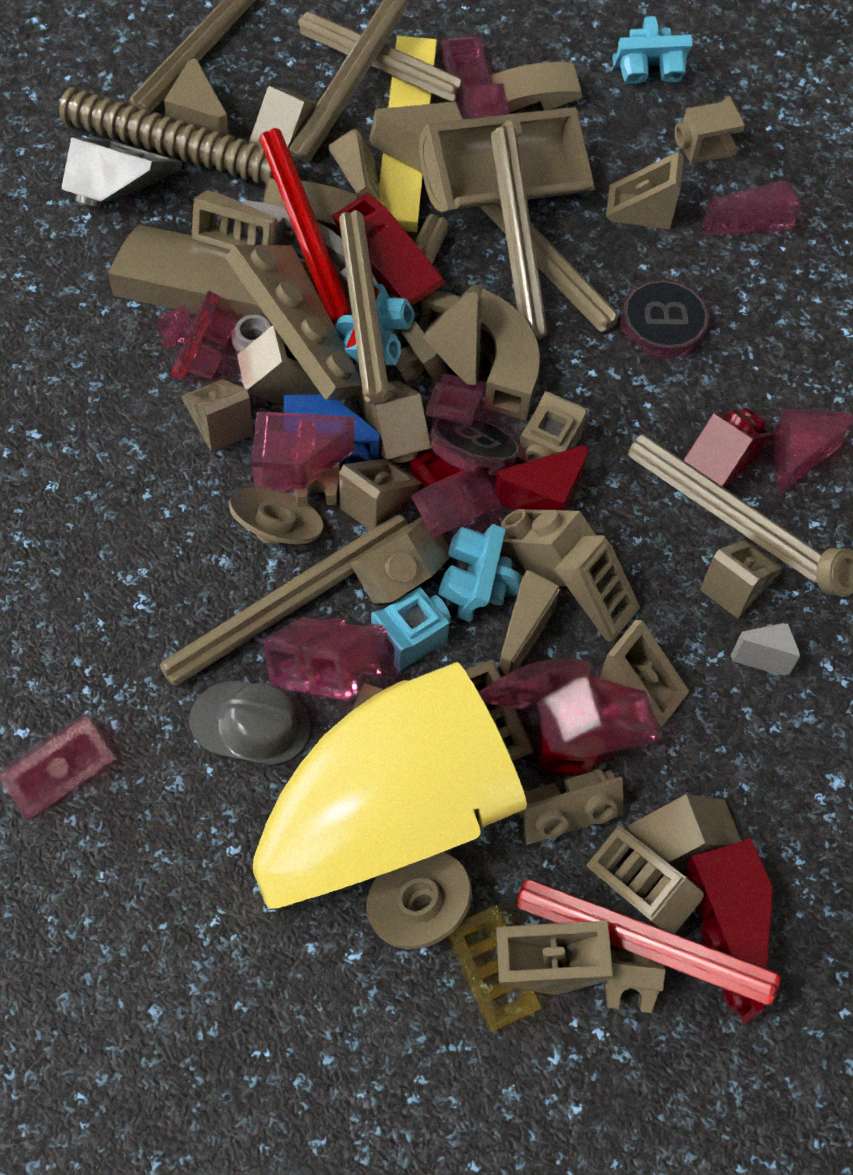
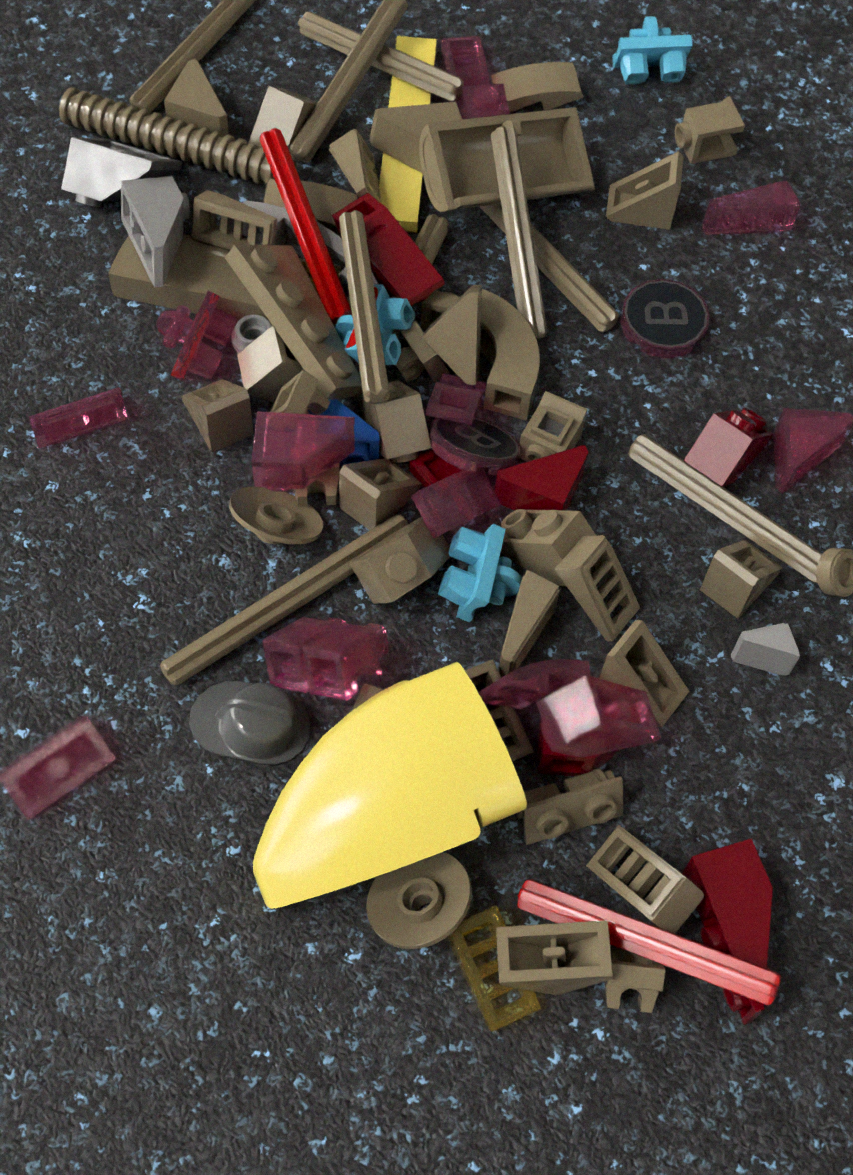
medium azure window [371,587,451,672] -> none
dark tan slope [627,794,741,870] -> none
none -> clear pink slope [28,387,127,448]
none -> light grey slope [121,176,190,287]
none -> dark tan tile [265,370,330,438]

